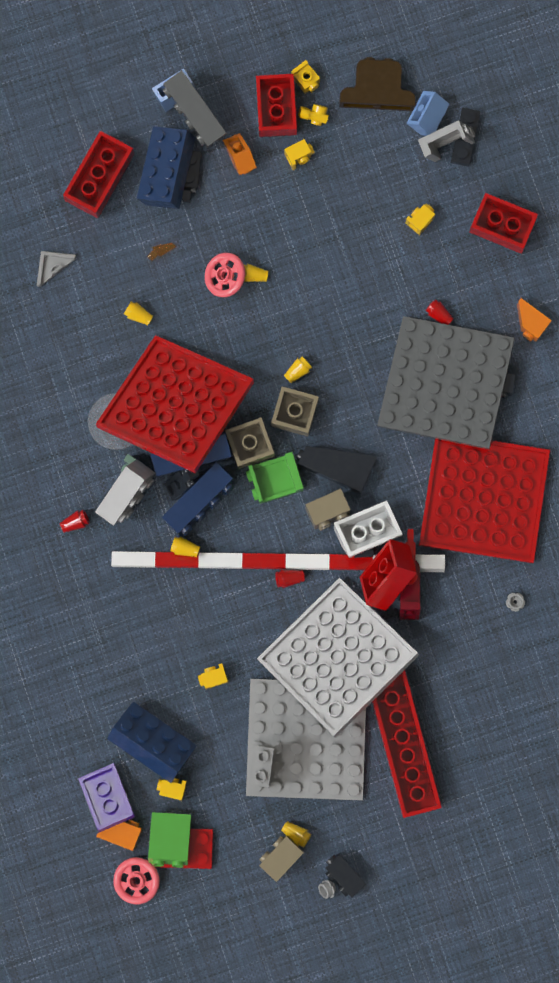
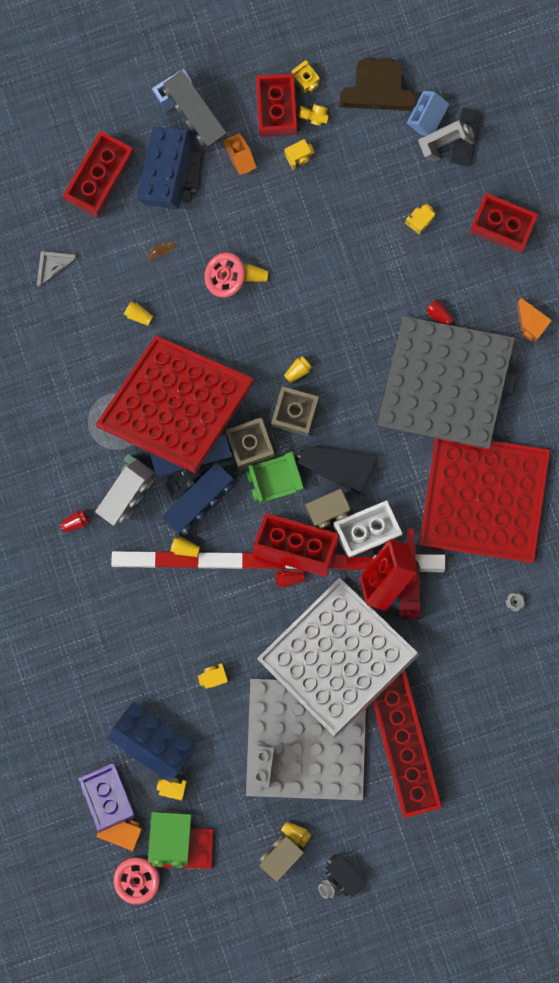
none -> red brick [253,513,339,577]

